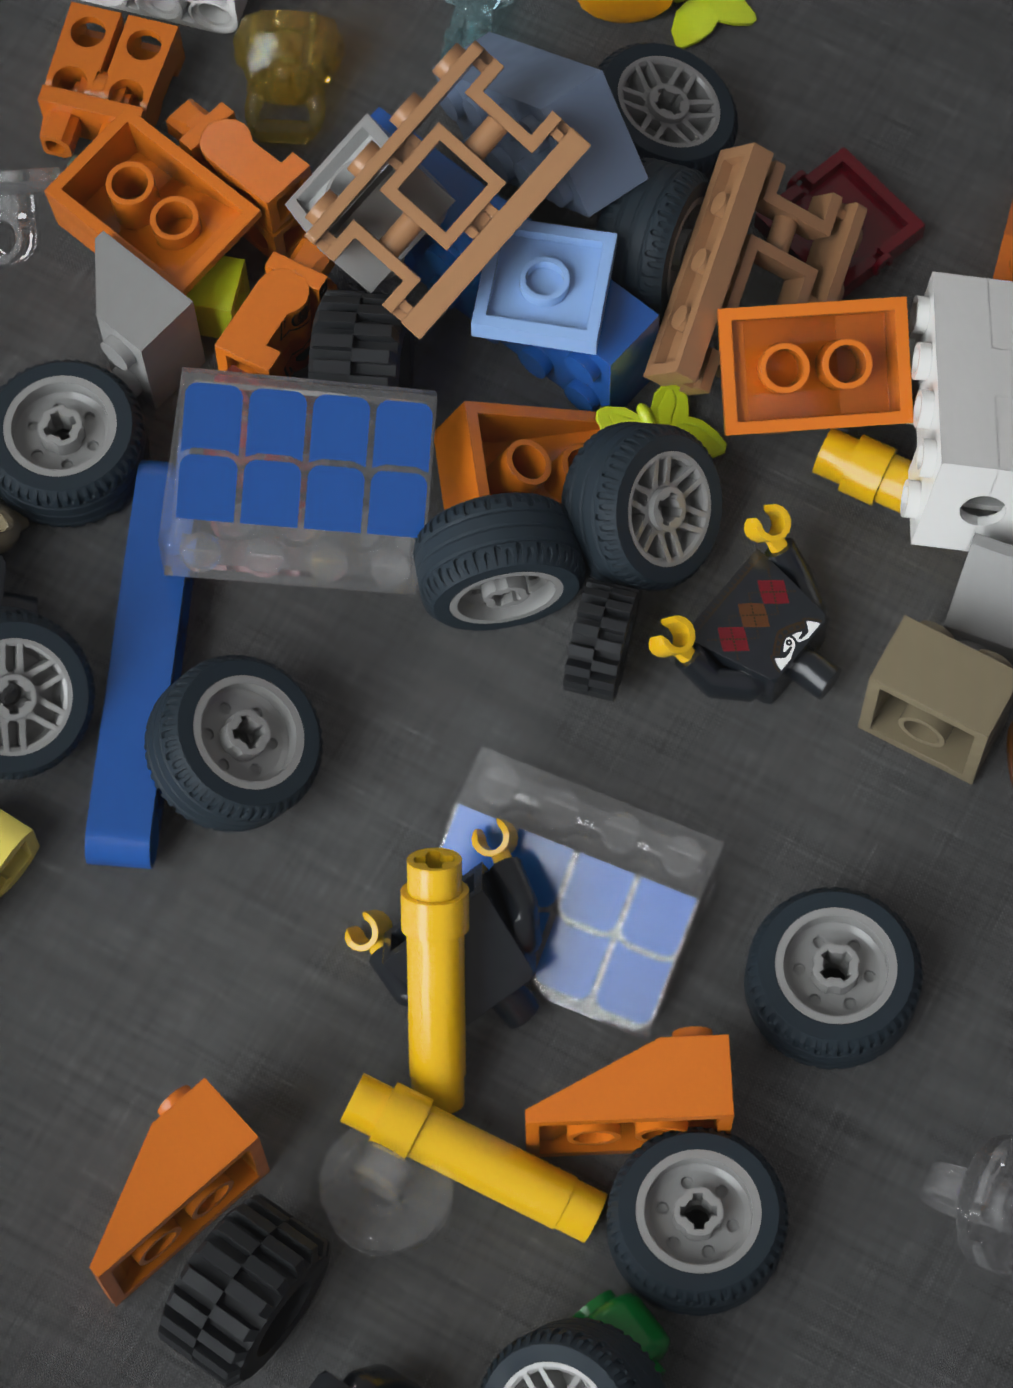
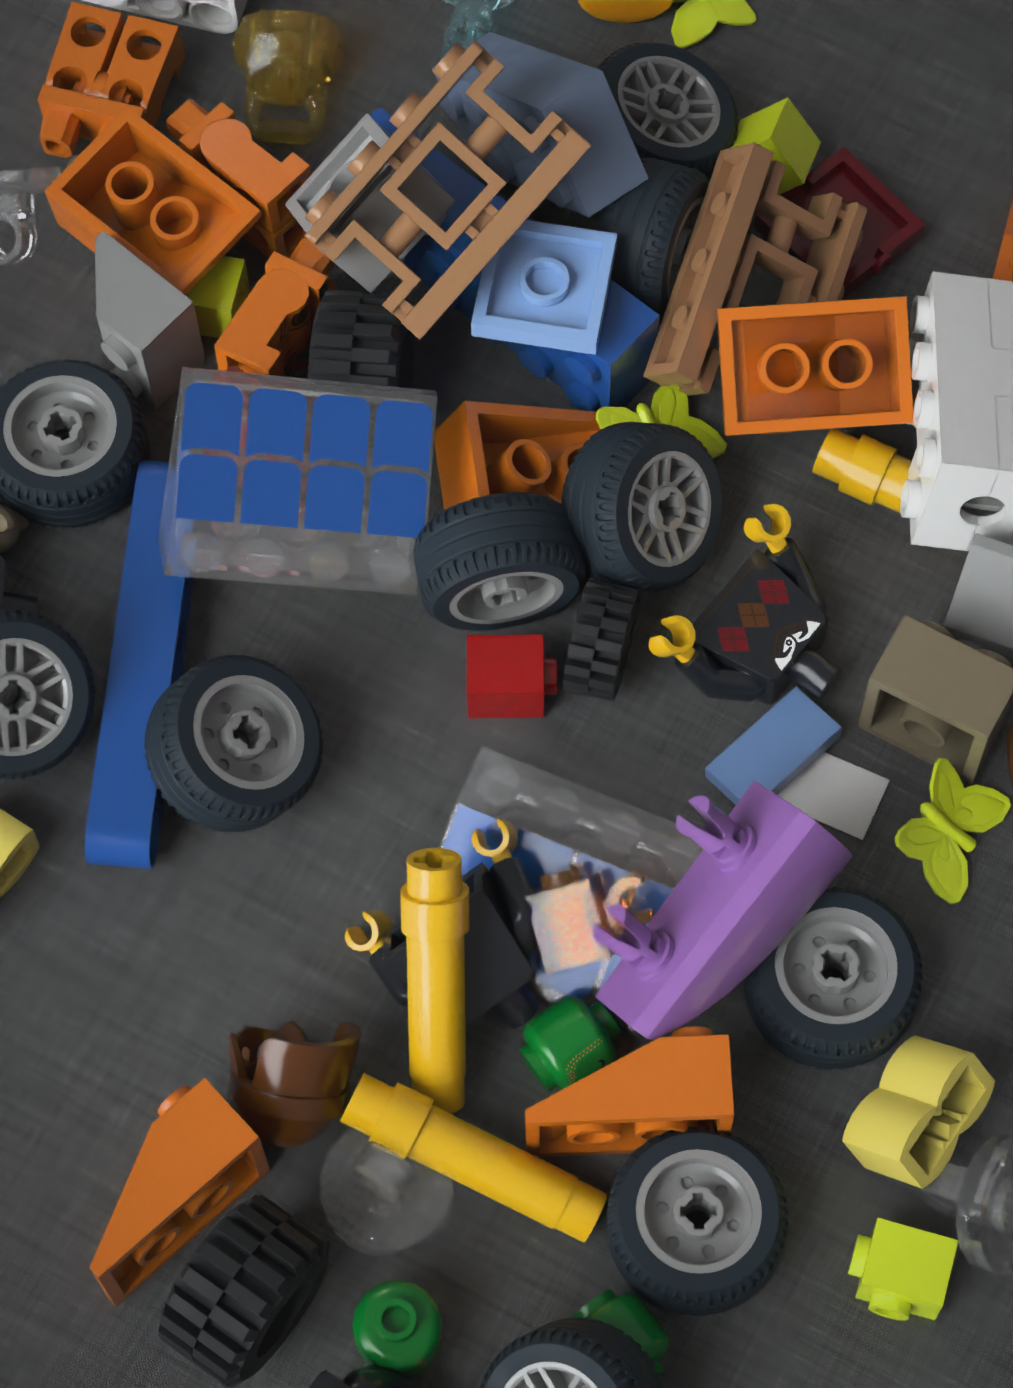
none -> reddish brown helmet [229,1021,362,1147]
none -> green head [352,1279,444,1377]
none -> red brick [467,634,557,719]
none -> green head [518,995,621,1093]
none -> clear orange brick [525,866,655,974]
none -> medium lavender piece [593,780,853,1039]
none -> medium blue tile [705,687,842,805]
none -> neon yellow brick [731,97,821,195]
none -> white sticker [777,752,890,840]
none -> light yellow brick [842,1035,995,1189]
none -> neon yellow brick [848,1218,959,1321]
none -> neon yellow piece [895,758,1011,905]

